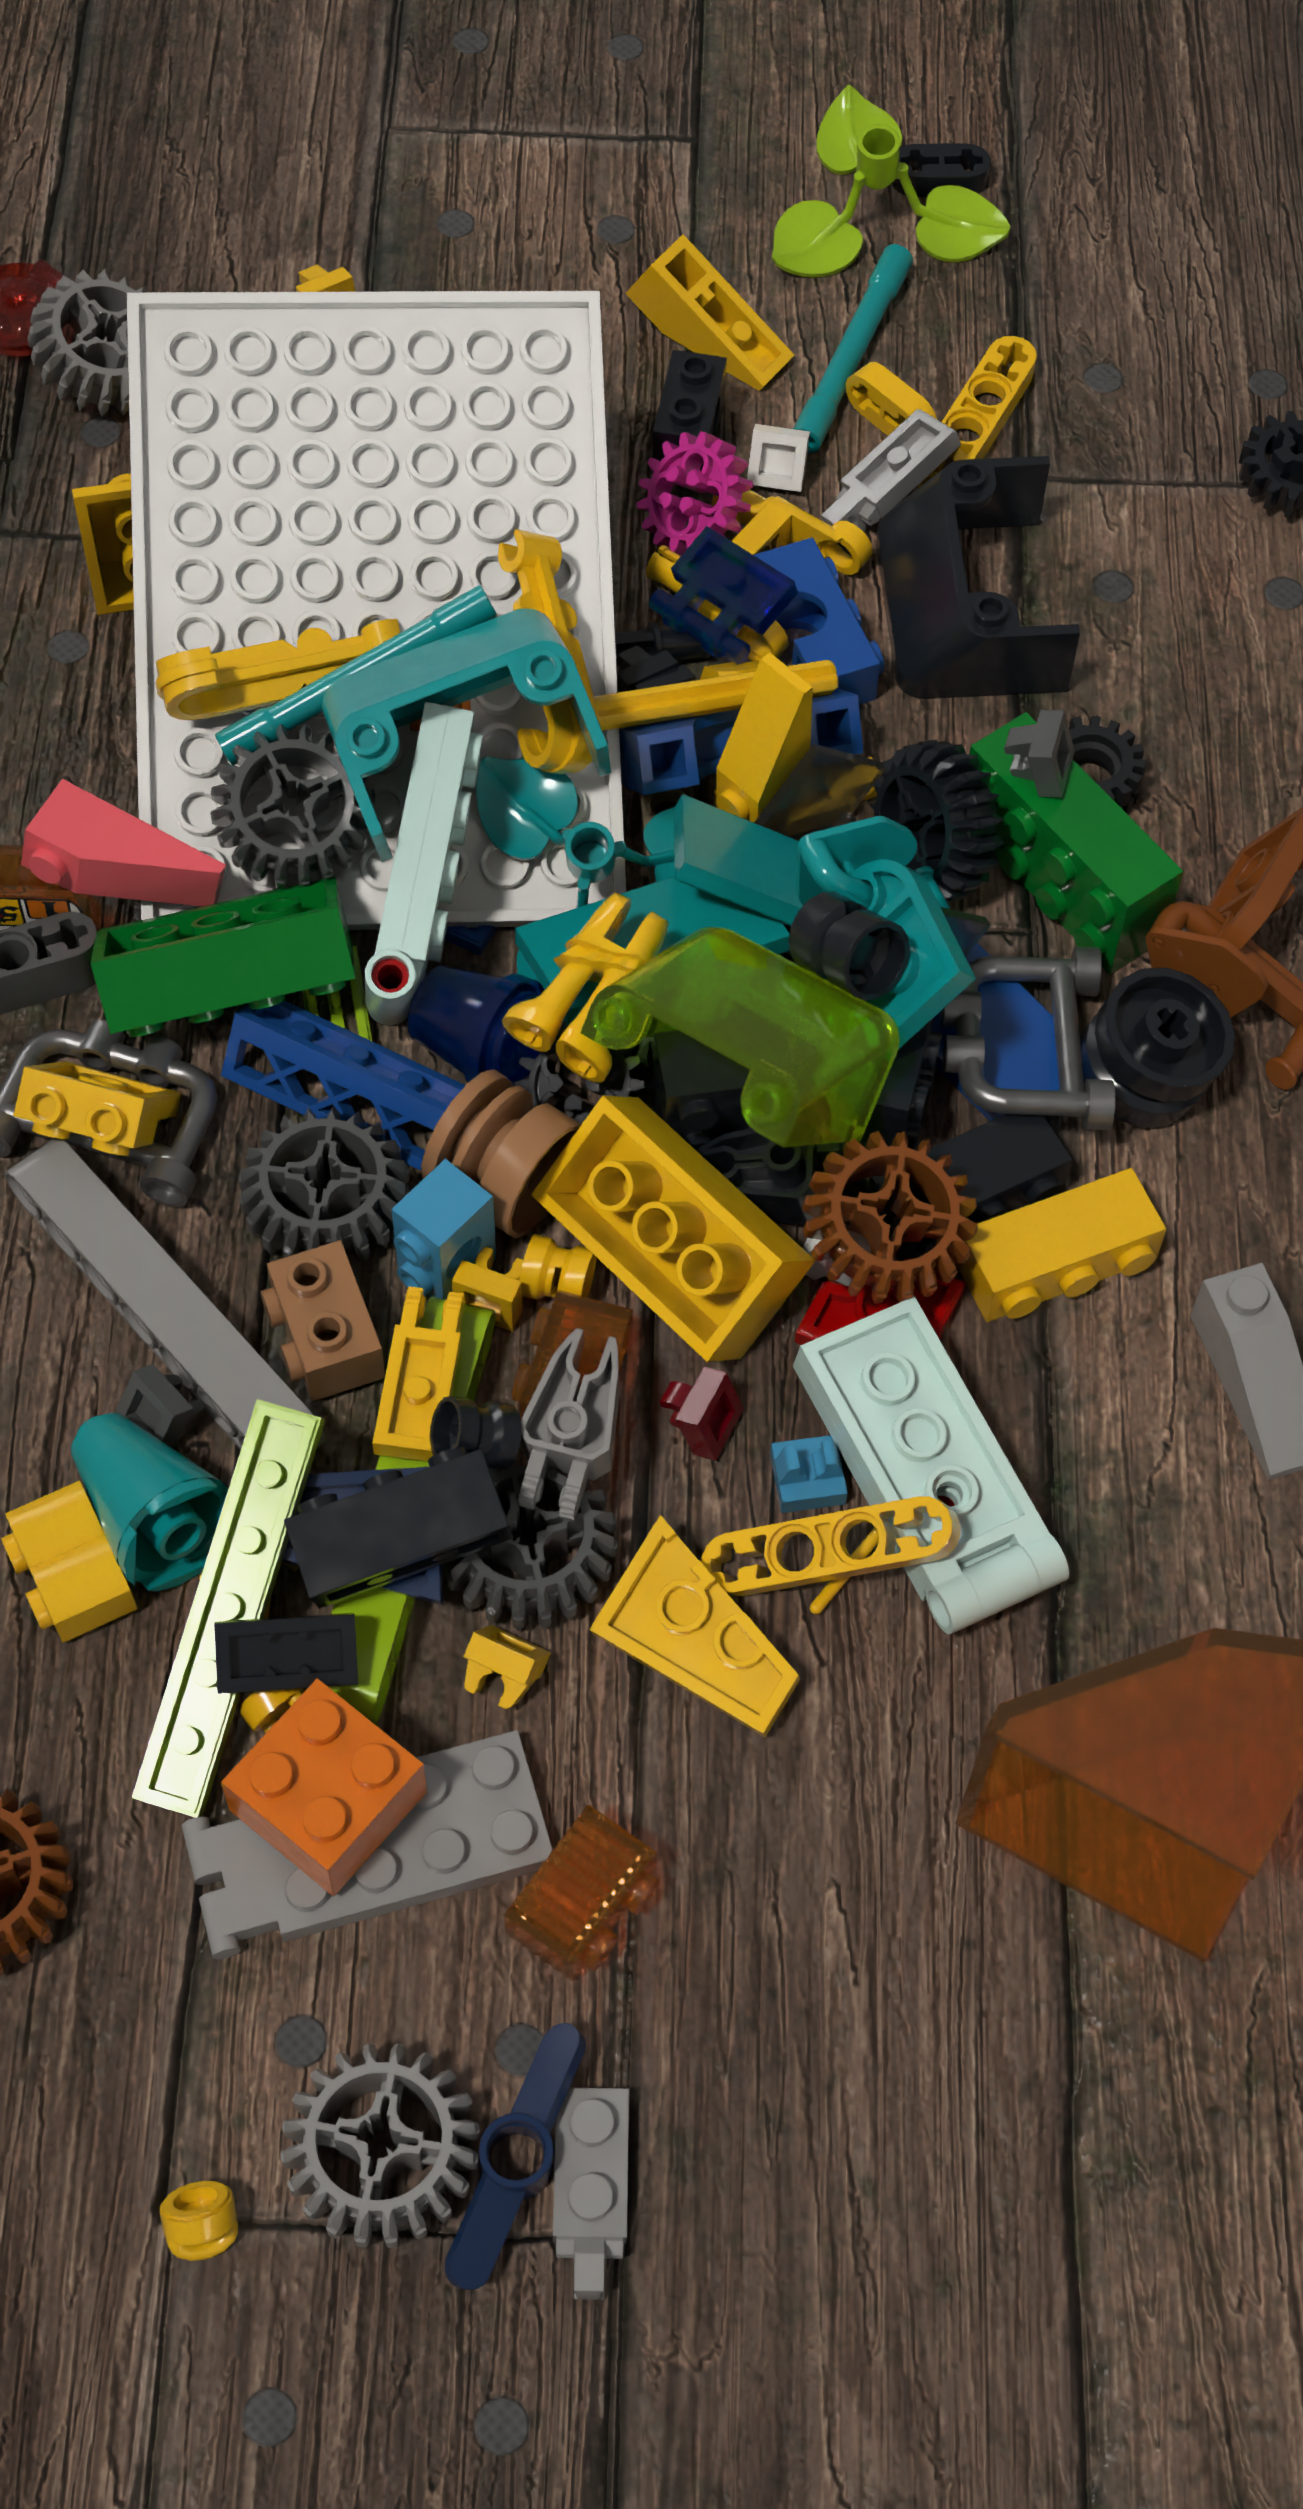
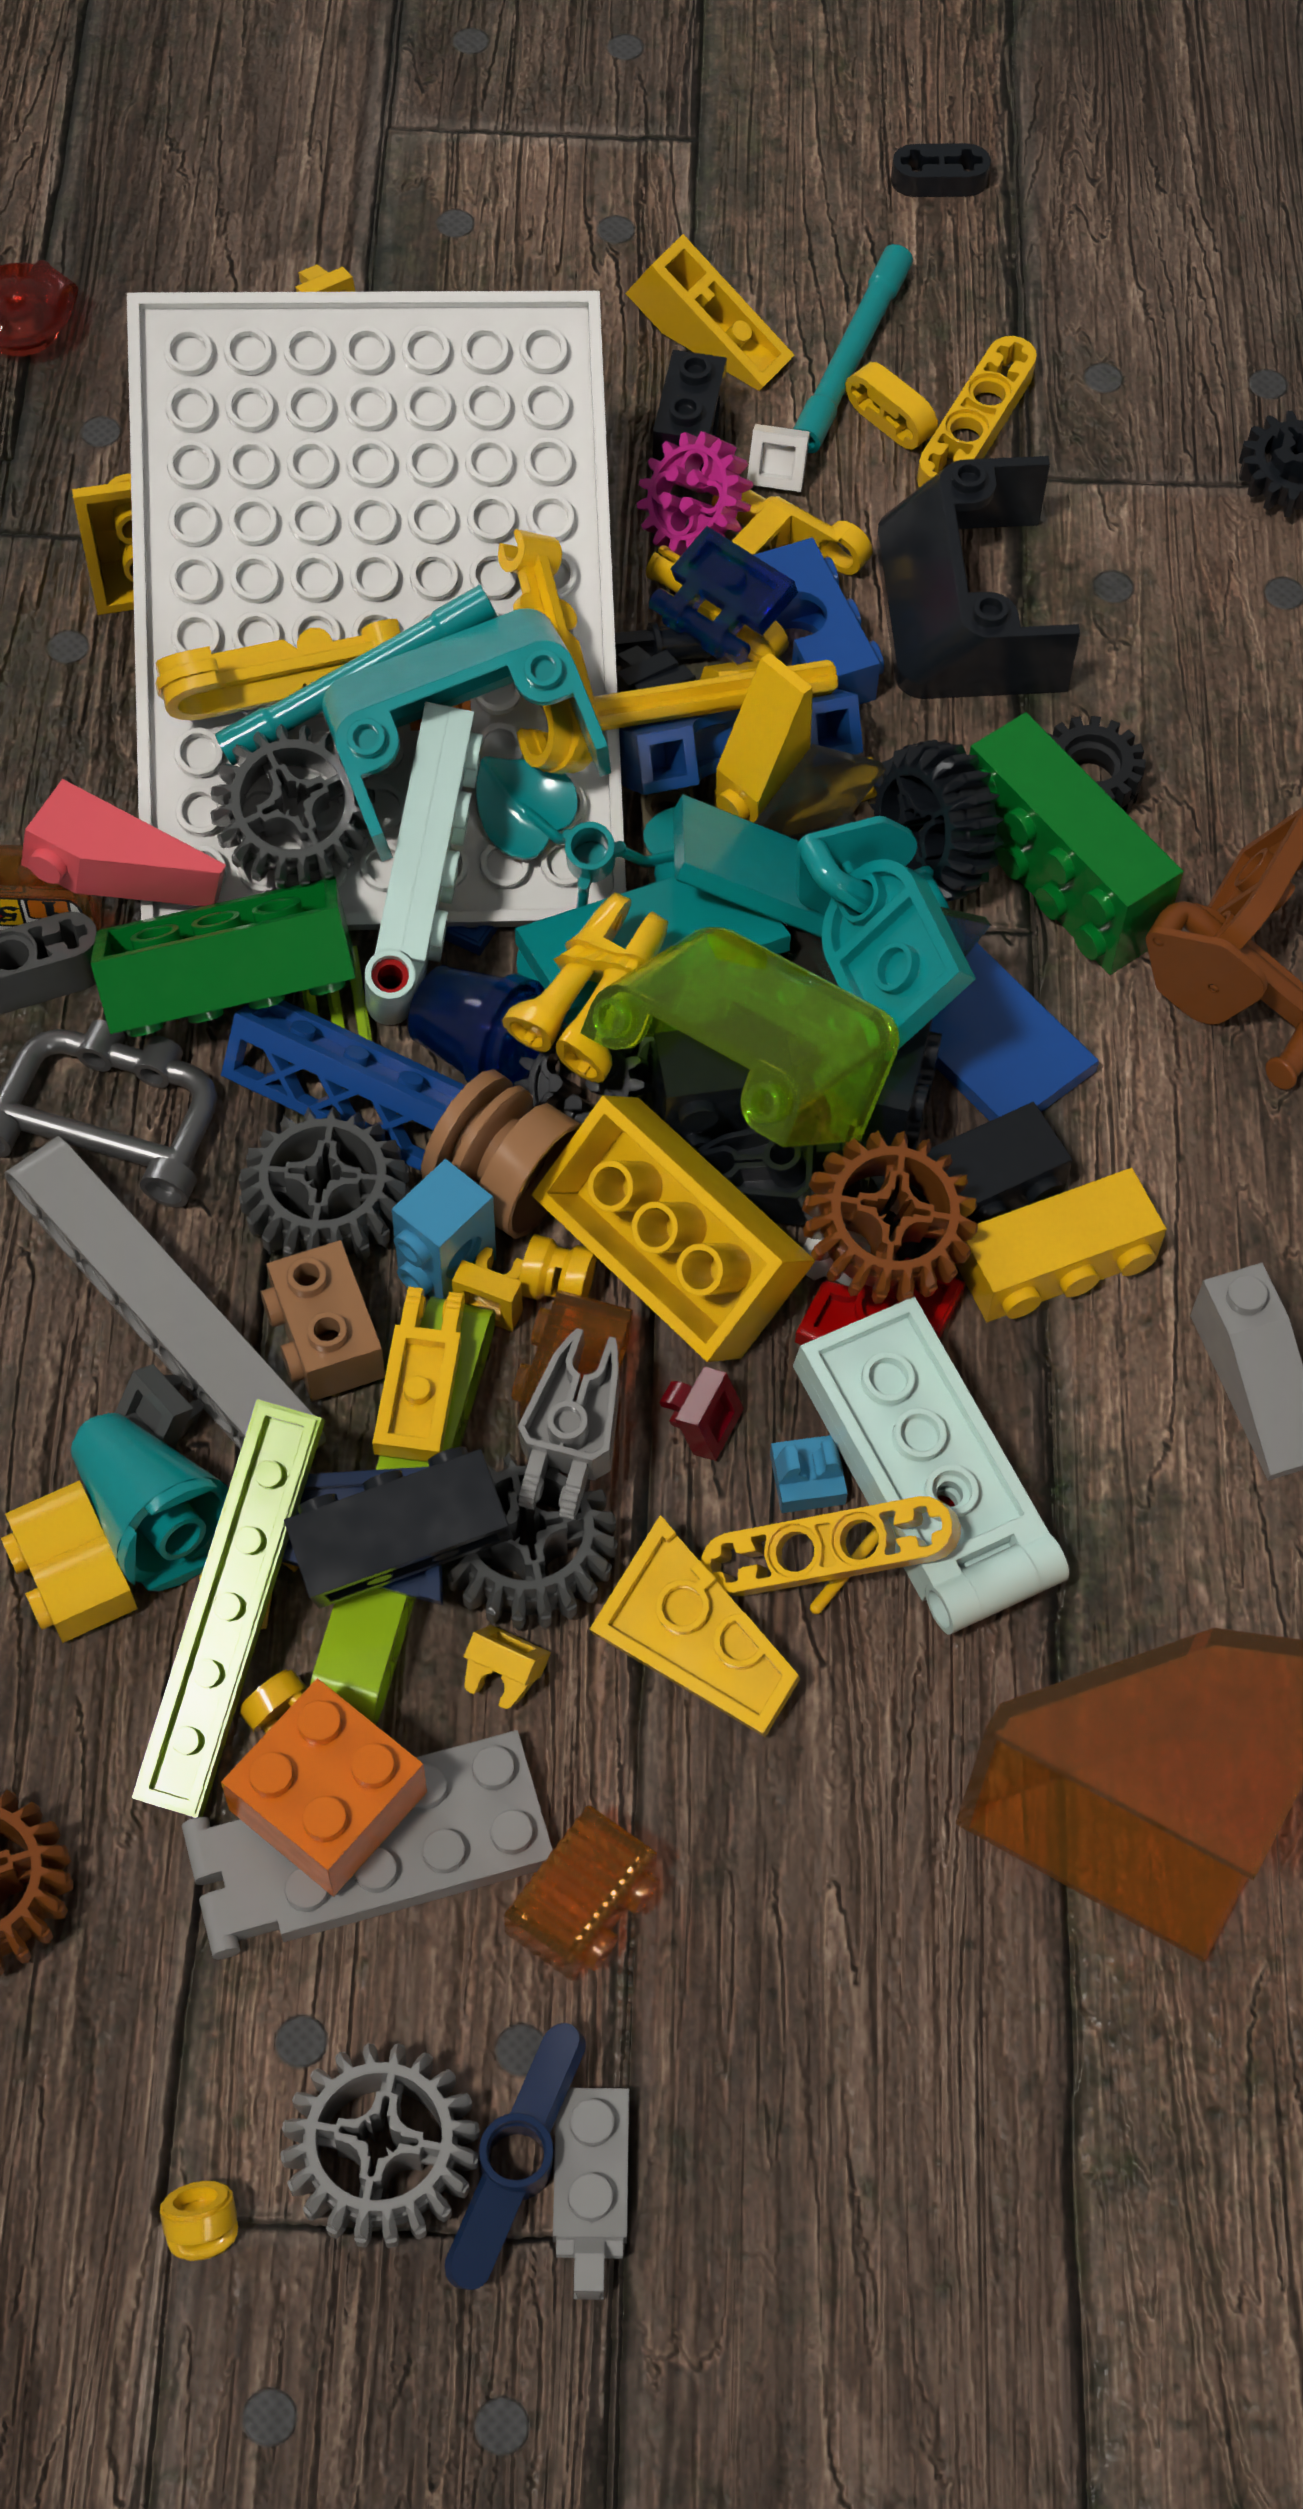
yellow plate [13,1061,182,1156] -> none
light grey gear [27,269,148,417] -> none
black tile [214,1613,358,1694] -> none
black wheel [430,1396,521,1470] -> none
lime plant [772,85,1011,278] -> none
black wheel [788,891,910,1001] -> none
light grey hinge [821,409,961,532] -> none
flat silver bar [941,947,1115,1130] -> none
dark grey tile [1004,710,1075,797] -> none
black wheel [1080,968,1235,1128] -> none

